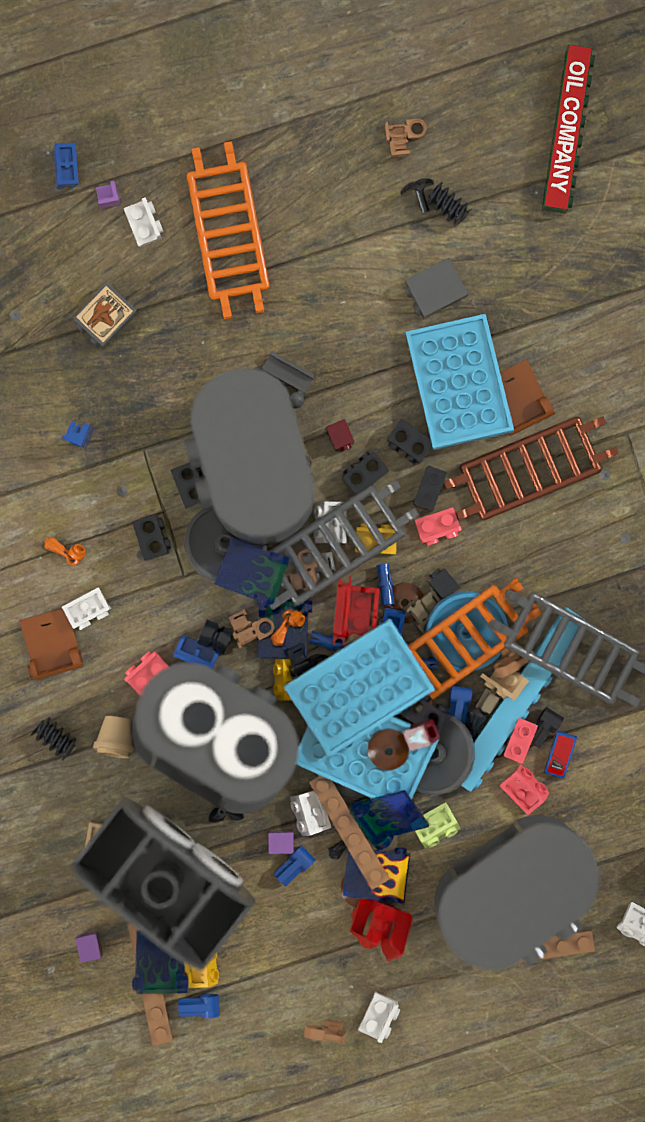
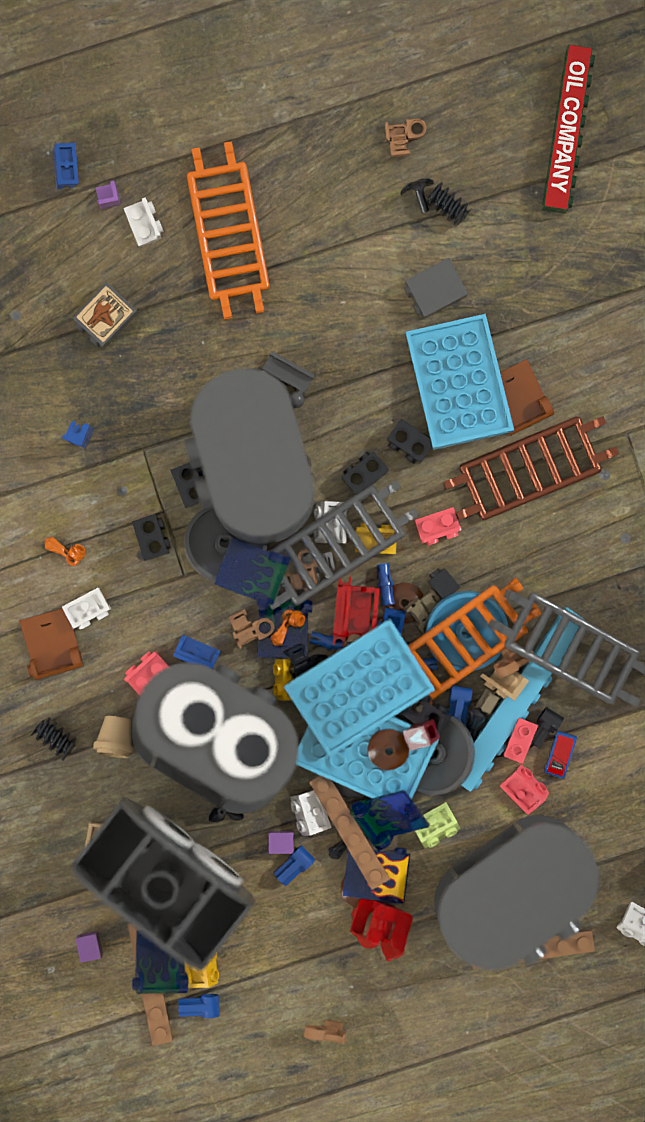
black wheel [197,619,234,655] -> none
dark red brick [326,419,354,452] -> none
white bracket [358,991,400,1043] -> none
black brick [413,465,447,512] -> none

